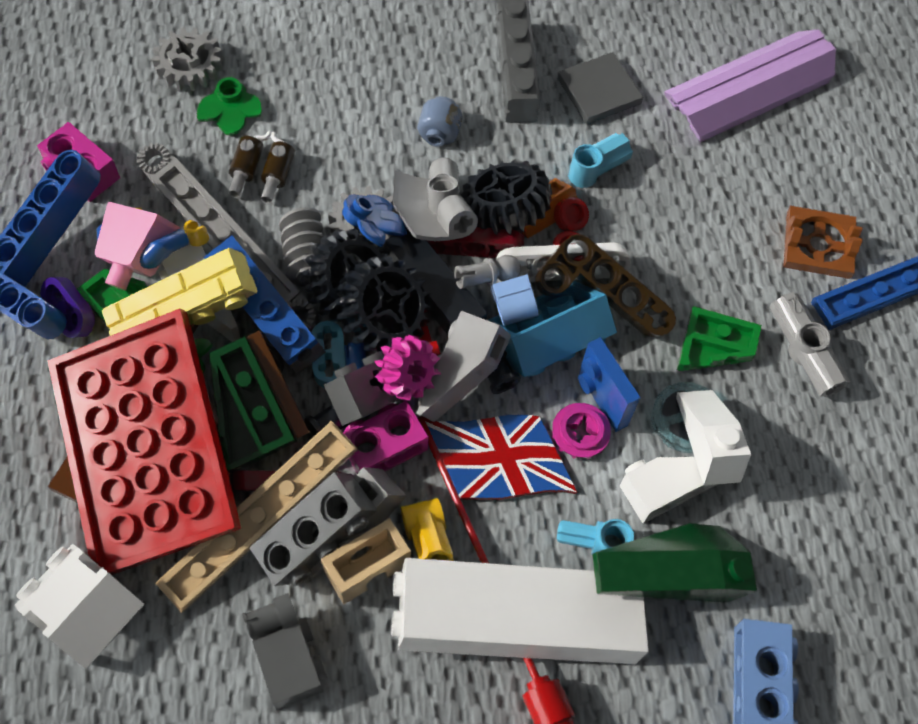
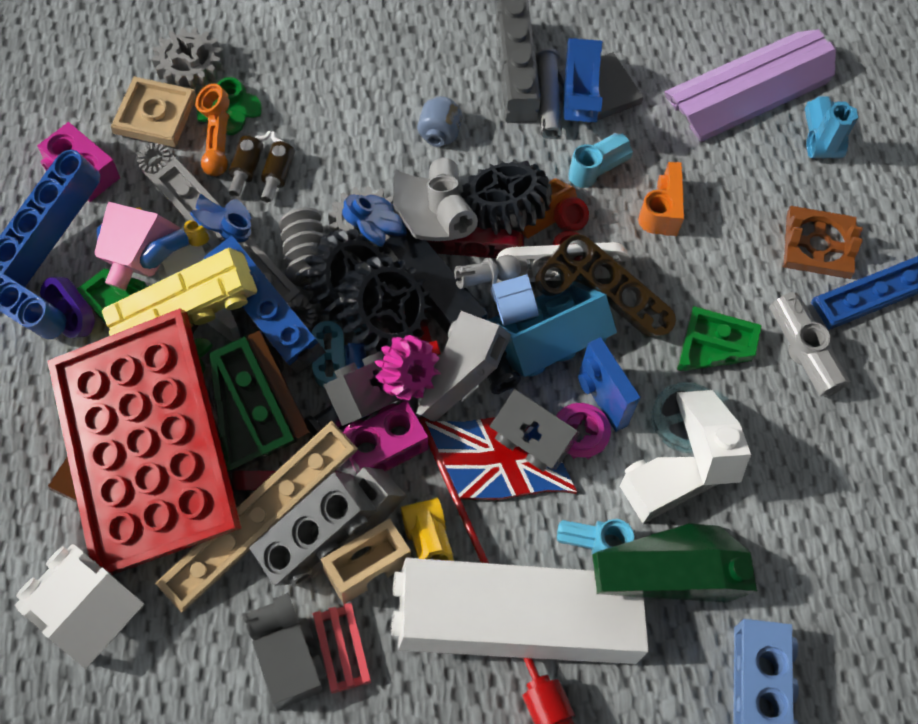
none -> tan plate [111,76,197,147]
none -> blue plate [190,194,252,243]
none -> orange piece [195,83,230,176]
none -> coral tile [313,603,371,694]
none -> dark grey brick [489,389,581,471]
none -> light grey pin [535,48,562,139]
none -> blue arch [564,38,603,122]
none -> orange plate [638,162,684,236]
none -> dark azure piece [805,96,858,158]

